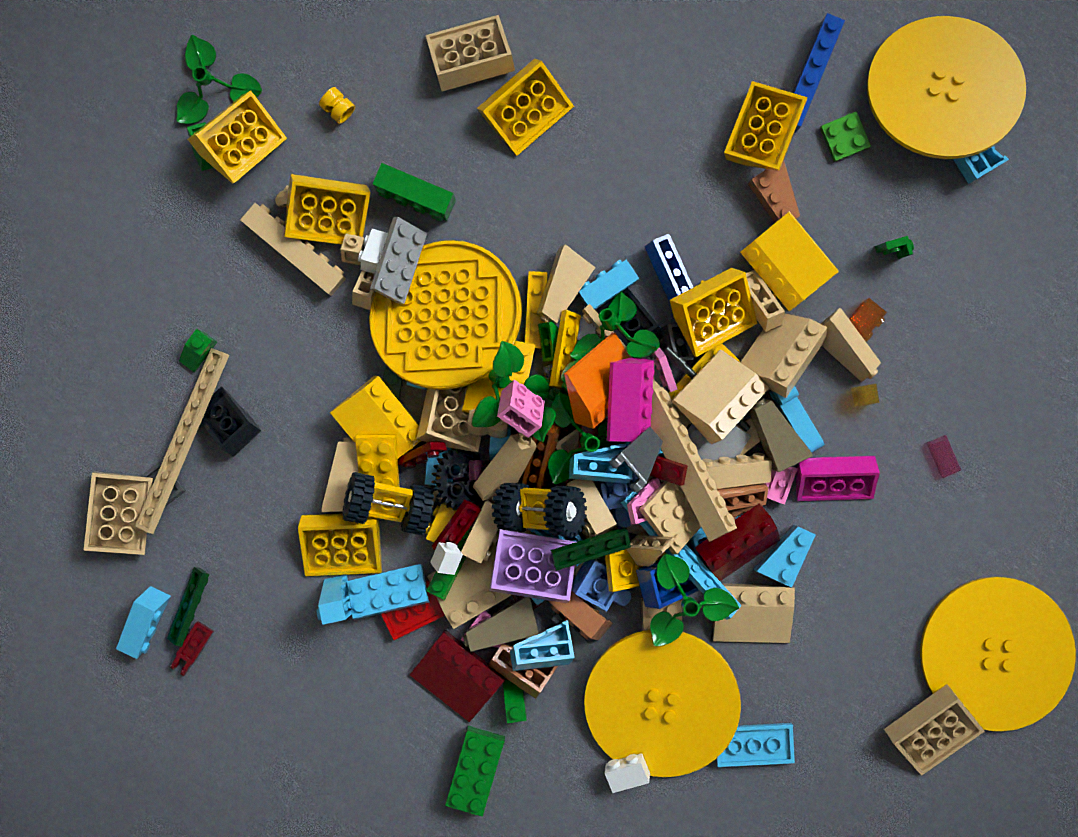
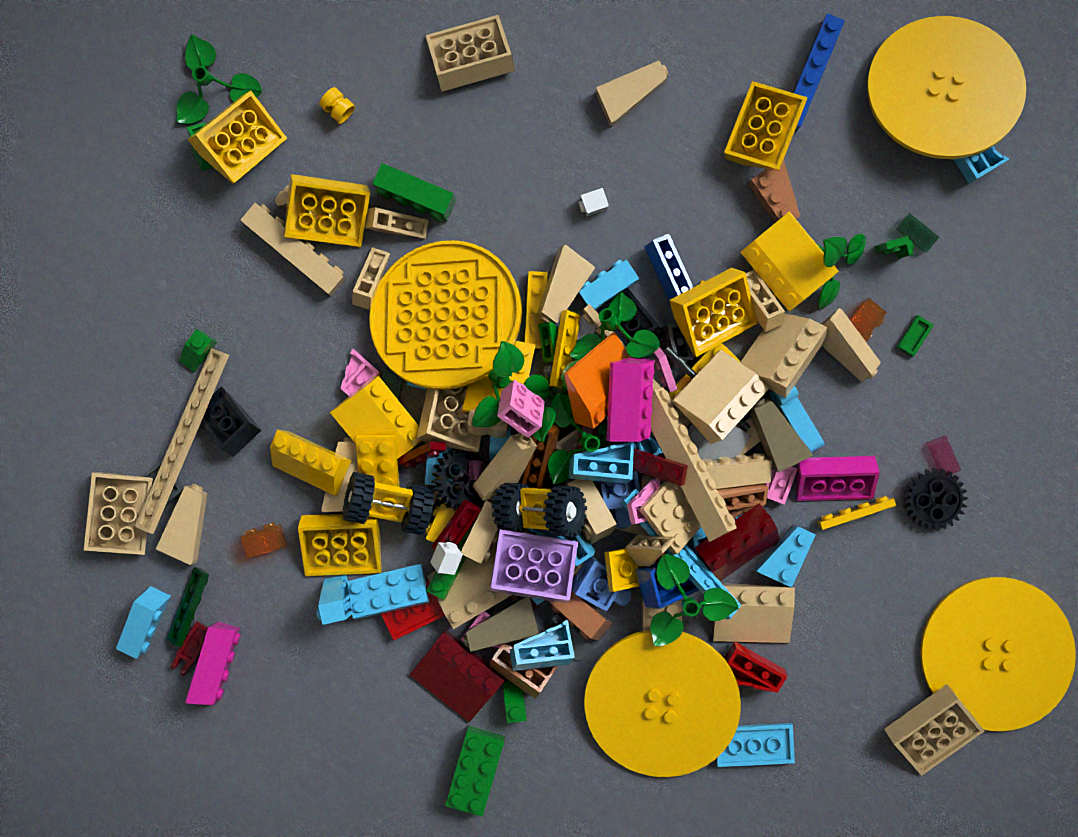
tan bracket [341,234,364,265] -> none
white brick [358,229,388,274] -> none
light grey plate [370,217,427,304] -> none
yellow slope [477,59,574,156] -> none
dark green plate [551,527,631,571] -> none
white brick [605,753,650,793] -> none
dark grey flag [609,426,663,493] -> none
bright green plate [820,111,871,162] -> none
clear yellow brick [852,384,879,406] -> none
none -> tan slope [156,484,208,565]
none -> dark pink slope [185,621,241,705]
none -> clear orange brick [240,522,288,559]
none -> yellow slope [270,429,352,496]
none -> bright pink wing [340,349,381,396]
none -> tan slope [364,207,428,239]
none -> white brick [578,188,609,217]
none -> tan slope [595,60,668,127]
none -> red wedge [724,641,788,693]
none -> yellow plate [816,496,896,530]
none -> green plant [817,234,866,310]
none -> clear green plate [896,213,939,253]
none -> green tile [896,315,934,357]
none -> black gear [903,468,968,531]

